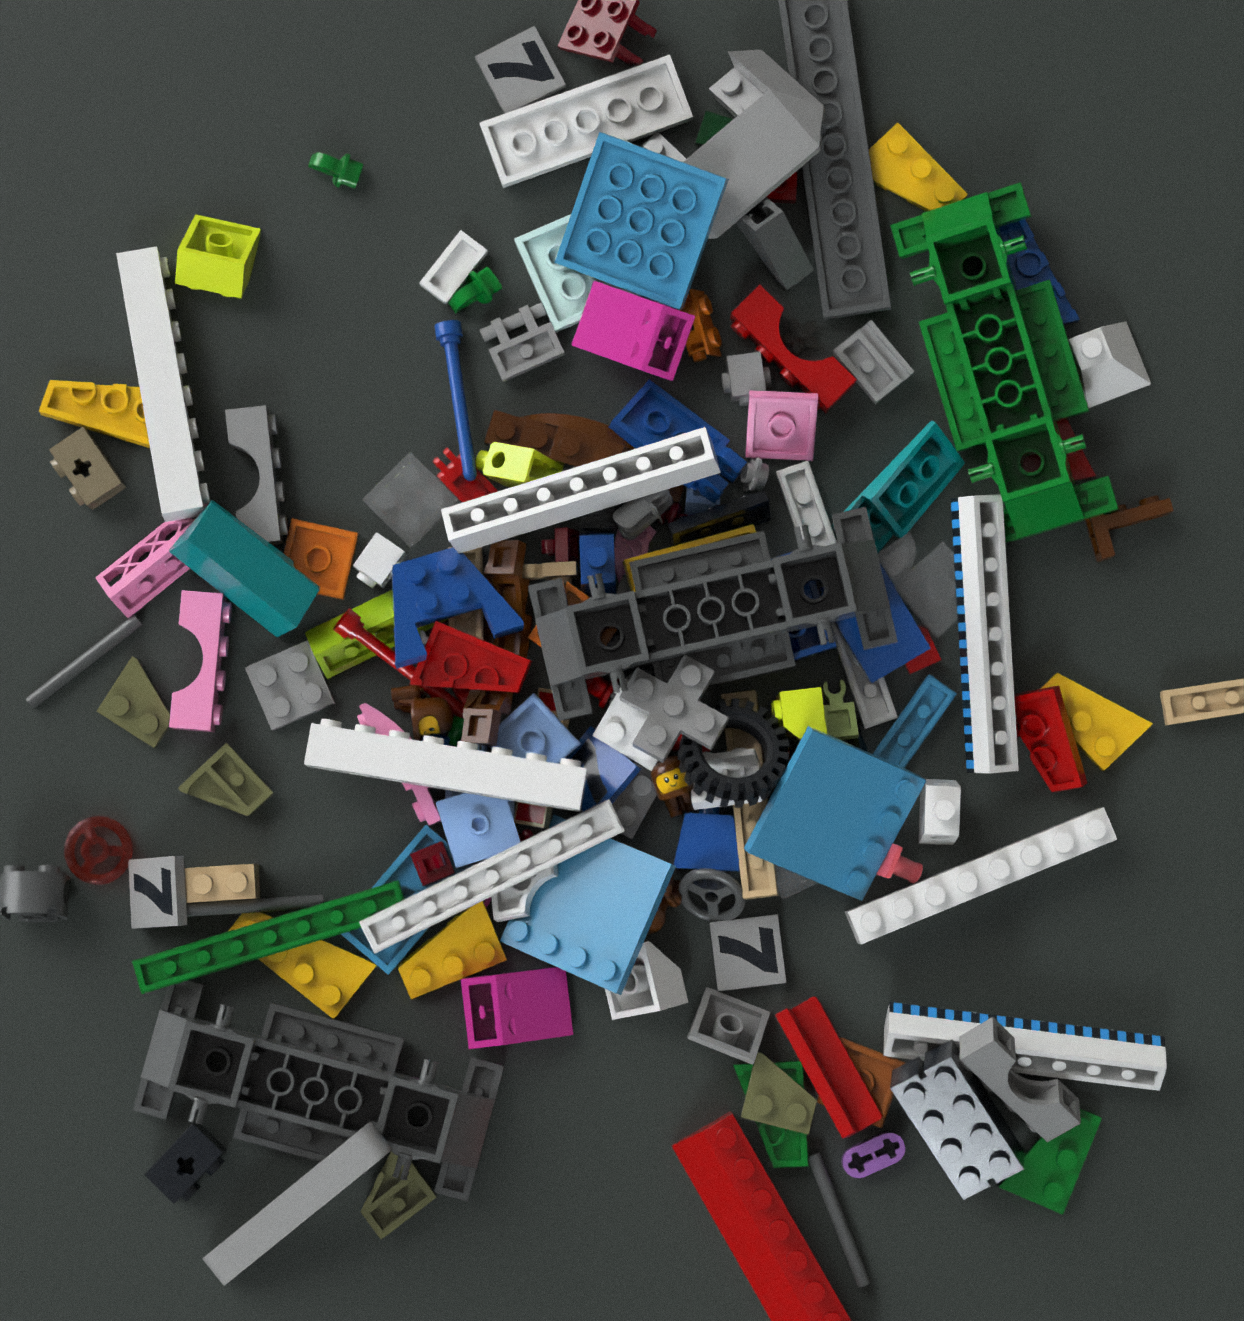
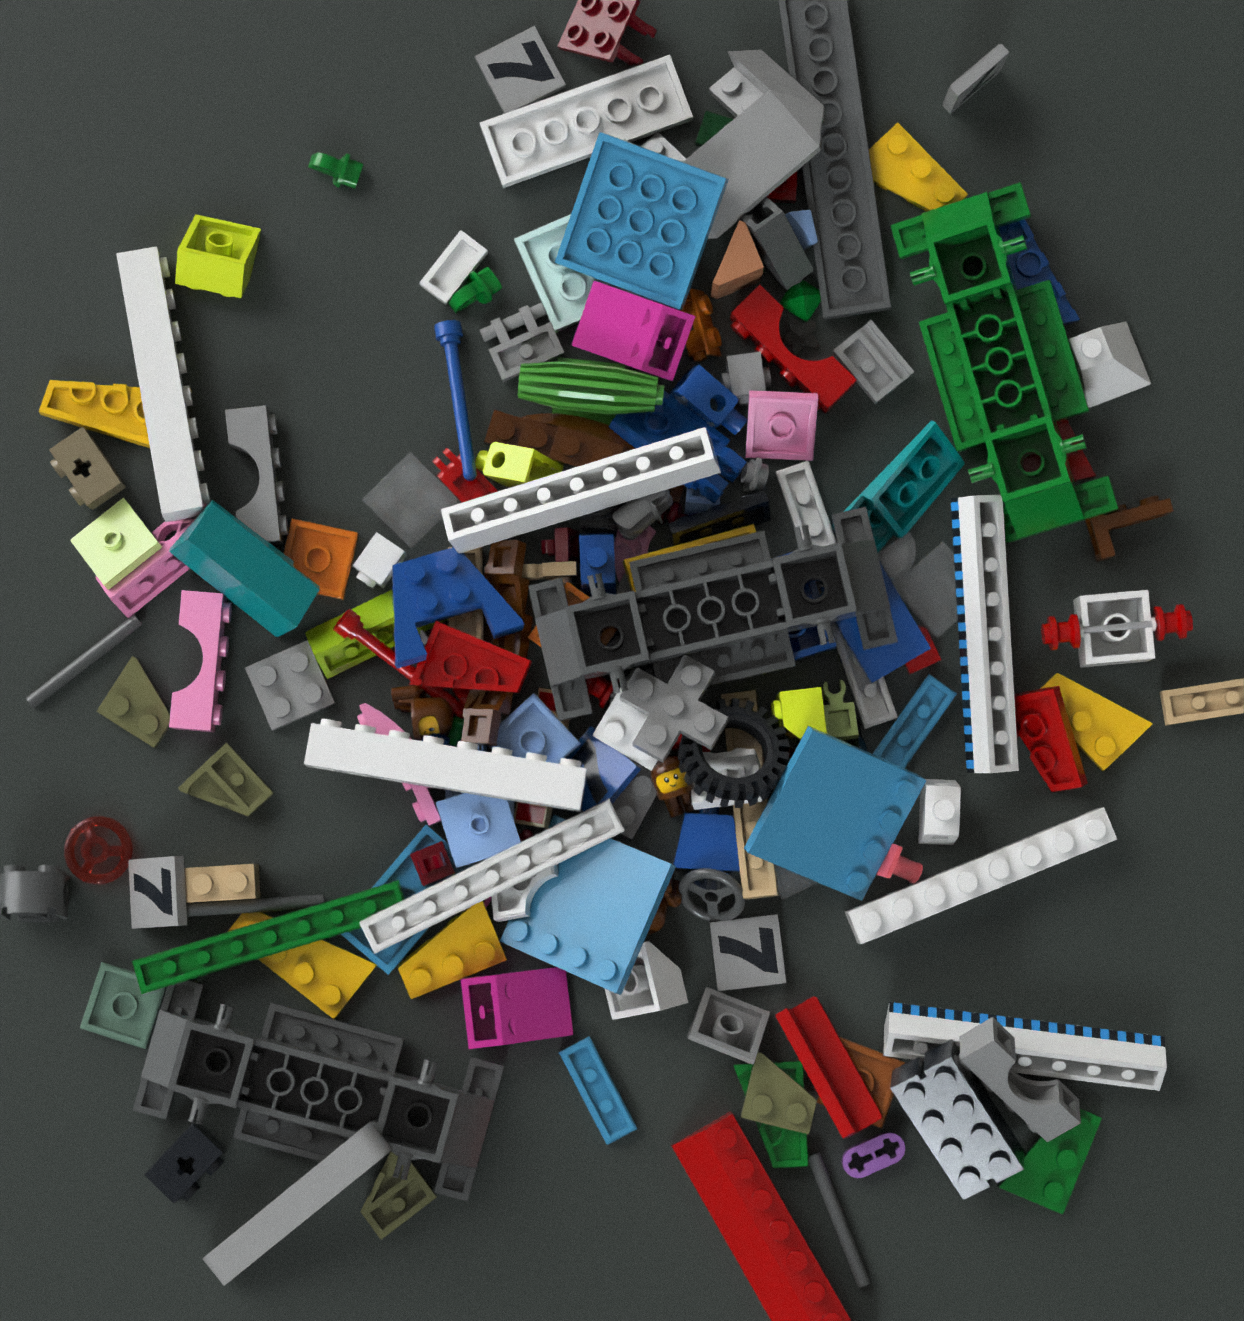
none -> yellowish green plate [70,497,162,590]
none -> sand green tile [80,962,167,1049]
none -> bright green plate [518,357,664,425]
none -> dark azure tile [559,1036,638,1145]
none -> blue torso [669,364,748,435]
none -> nougat slope [710,220,764,299]
none -> green slope [779,280,821,323]
none -> light blue slope [785,210,818,250]
none -> light grey tile [942,44,1010,114]
none -> white brick [1041,590,1193,668]

